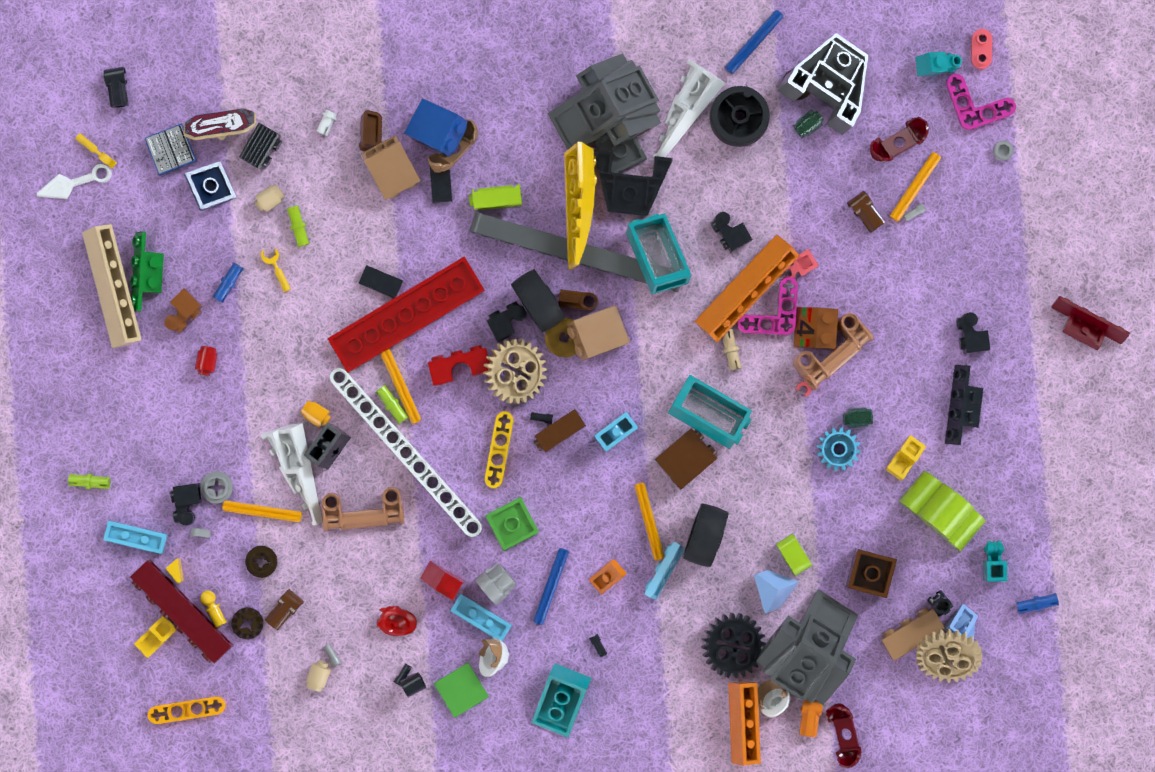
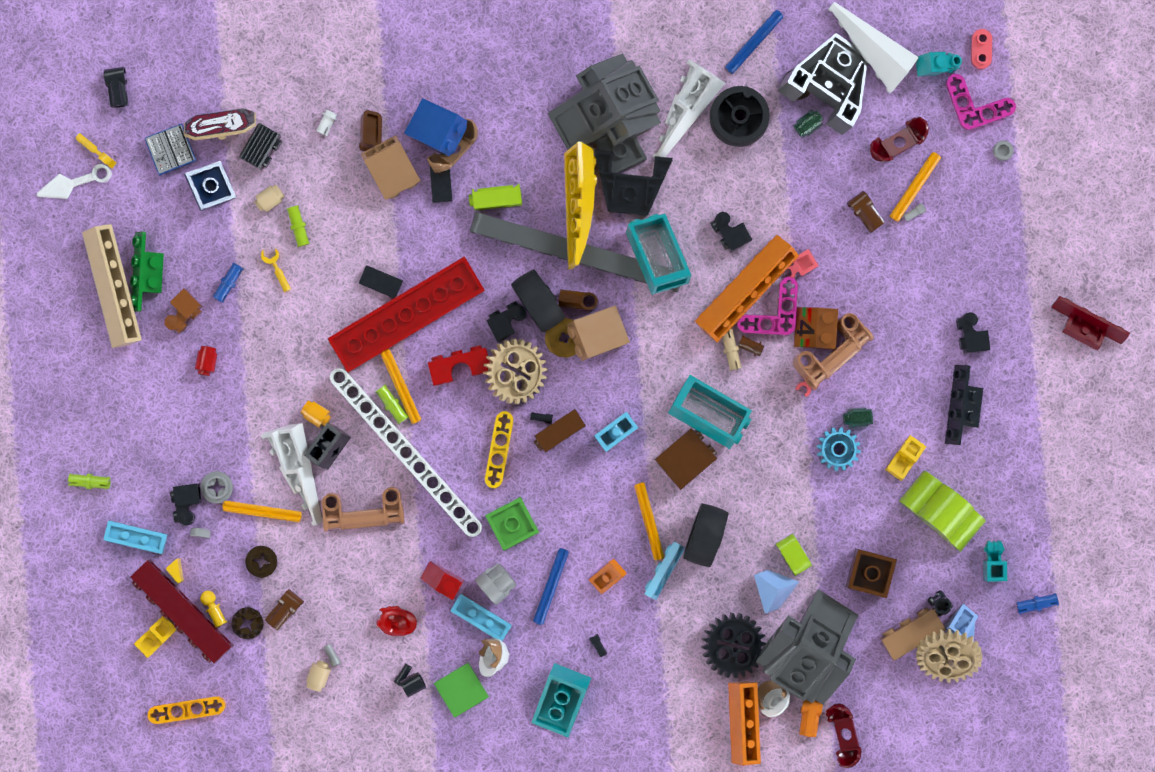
none -> reddish brown pin [738,336,764,357]
none -> white wedge [828,2,919,93]

